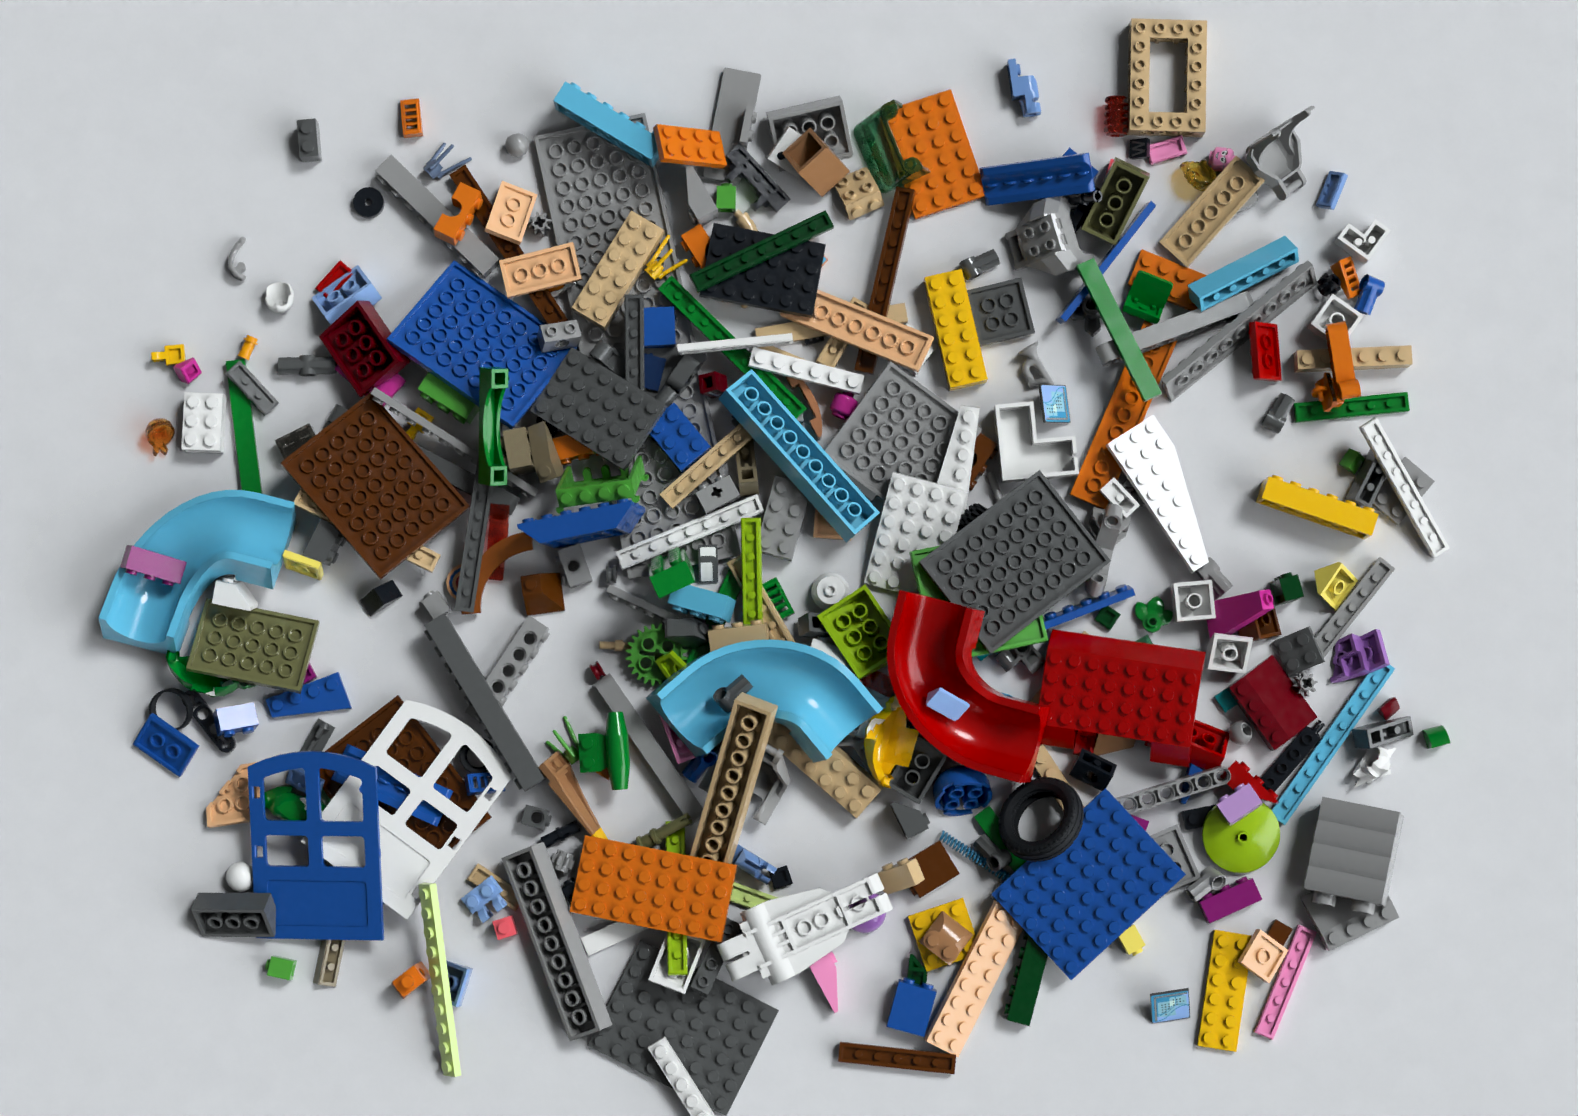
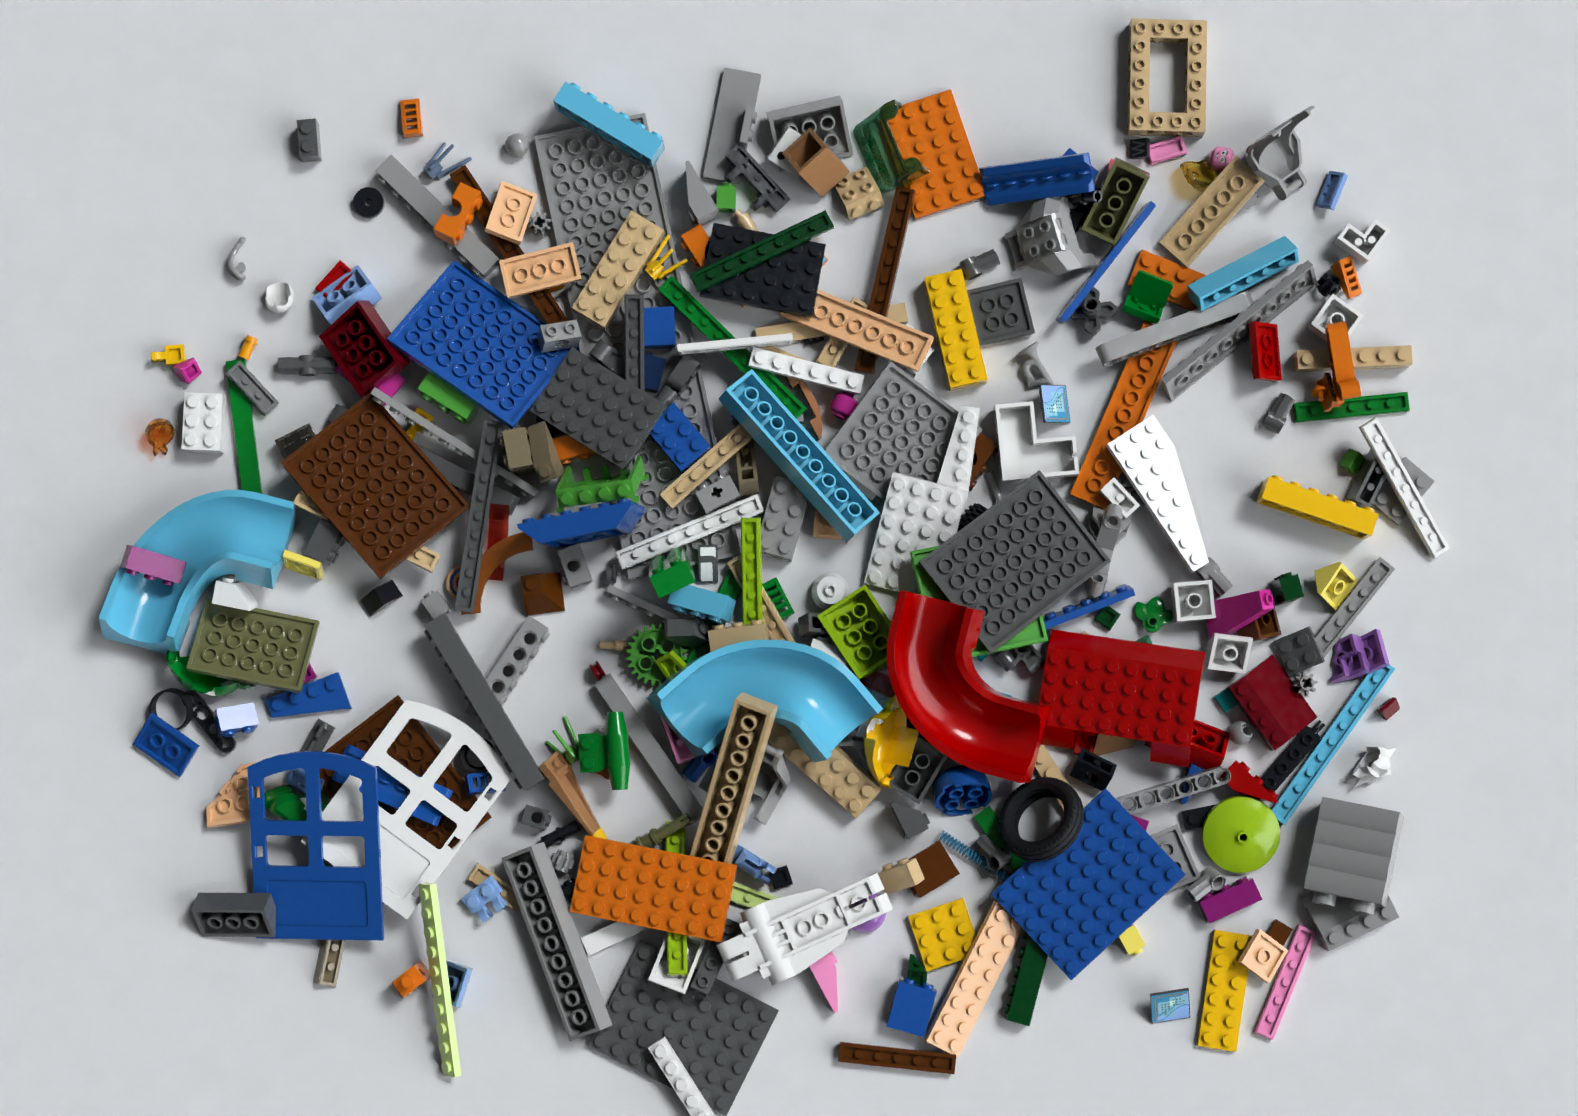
white hair [225,862,253,892] -> none
bright green brick [265,956,297,980] -> none
green arch [478,367,508,486] -> none
coral brick [492,915,518,940] -> none
orange plate [653,124,727,169] -> none
dark red brick [698,371,728,399] -> none
dark grey piece [713,674,753,712] -> none
medium nougat slope [919,911,973,966] -> none
light blue slope [926,687,970,721] -> none
medium blue plate [1007,59,1041,117] -> none
tile [1076,258,1162,402] -> none
clear red piece [1104,96,1129,137] -> none
lavender brick [1217,783,1263,826] -> none
dark grey slope [1352,716,1414,749] -> none
blue piece [1354,274,1385,315] -> none
green brick [1422,725,1451,749] -> none

